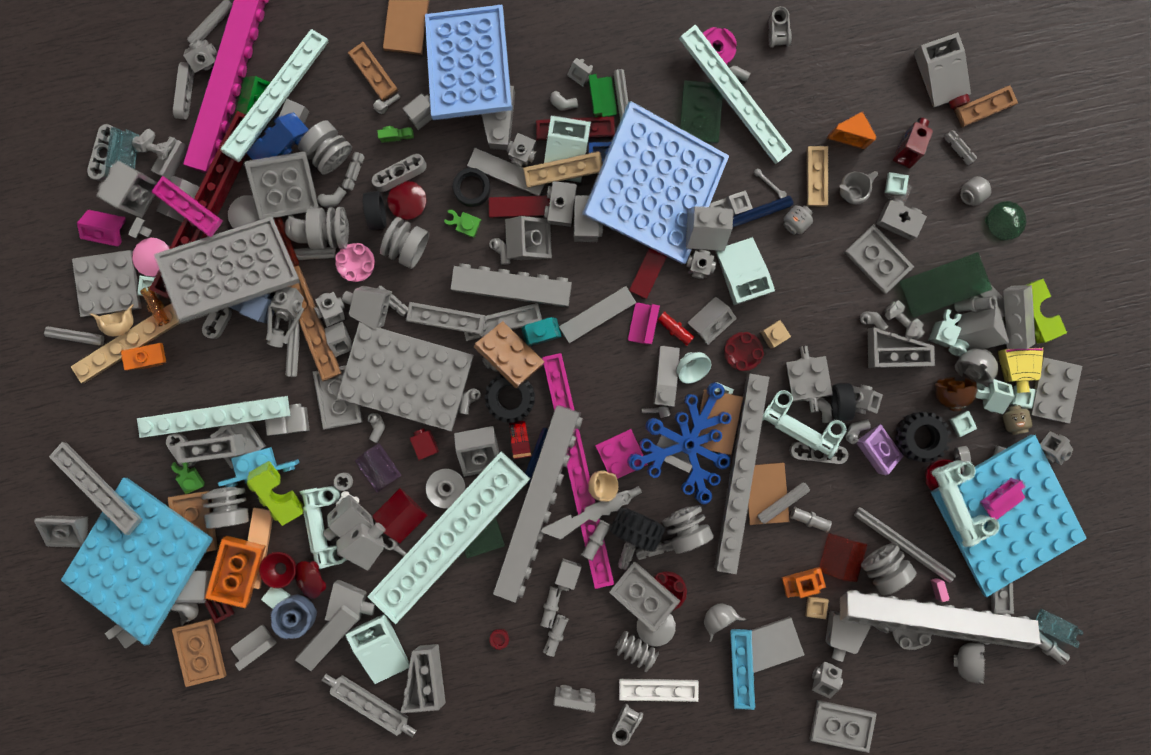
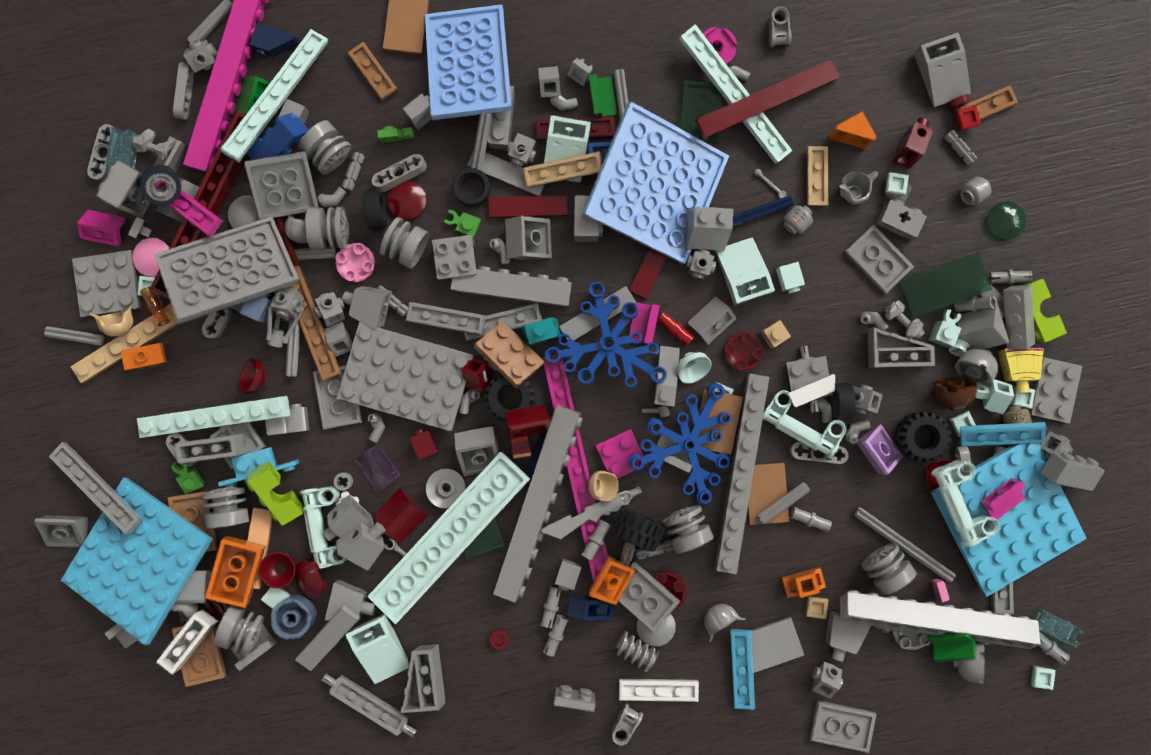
light grey hand [373,94,400,114] -> none
light grey brick [544,181,577,227] -> none
light grey slope [709,191,753,216] -> none
clear red slope [819,533,868,582] -> none
none -> wheel [139,164,181,206]
none -> white brick [157,609,218,674]
none -> light grey wheel [214,605,264,657]
none -> dark red piece [239,358,267,394]
none -> dark blue slope [250,22,299,57]
none -> light grey bracket [432,235,477,280]
none -> dark red brick [461,358,492,392]
none -> light grey axle [471,112,492,170]
none -> dark red slope [505,405,551,440]
none -> light grey brick [538,66,561,98]
none -> blue plant [545,282,667,388]
none -> dark blue slope [567,595,614,621]
none -> orange slope [589,555,635,605]
none -> dark red tile [695,59,839,139]
none -> light aqua brick [776,262,805,294]
none -> white sticker [789,374,835,407]
none -> green panel [928,633,976,662]
none -> red tile [955,106,981,131]
none -> medium azure tile [960,422,1046,446]
none -> light grey pin [988,269,1032,285]
none -> light aqua tile [1031,666,1056,690]
none -> light grey brick [1041,452,1105,491]

